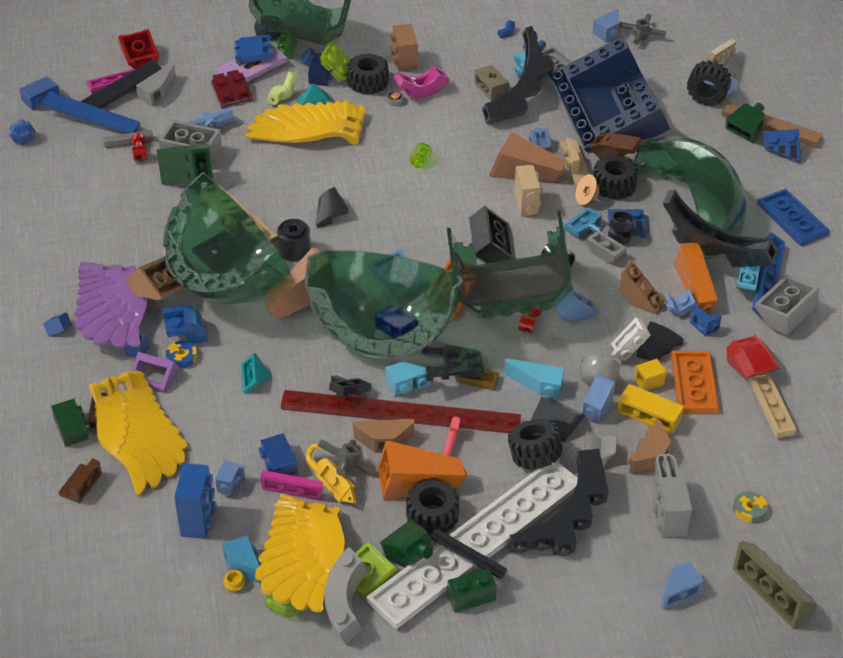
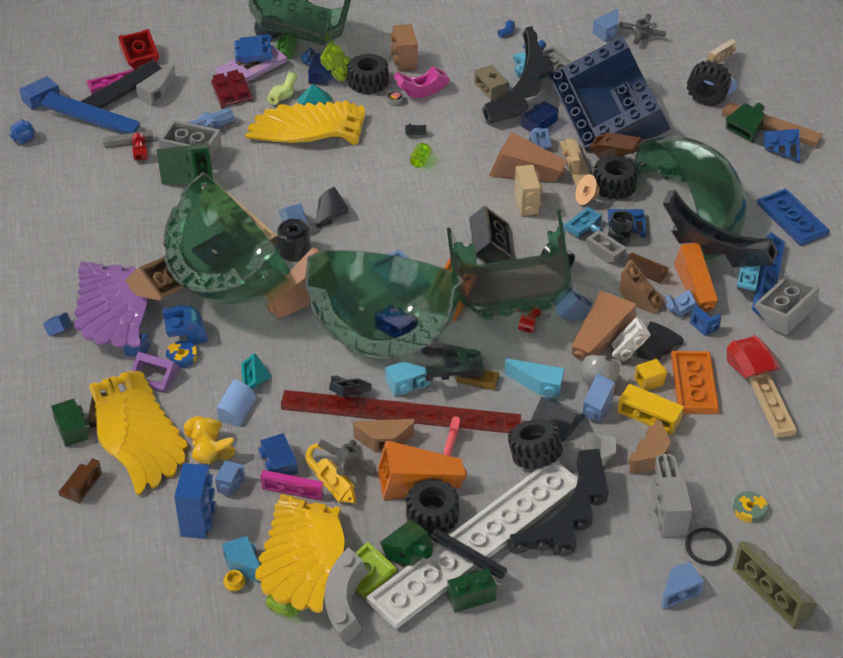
none -> yellow animal [183,416,235,465]
none -> light blue brick [217,379,257,427]
none -> medium blue slope [278,203,307,223]
none -> black pin [405,123,427,137]
none -> clear blue brick [521,100,559,132]
none -> nougat slope [572,291,636,360]
none -> reddish brown panel [628,252,669,284]
none -> black tyre [685,527,731,565]

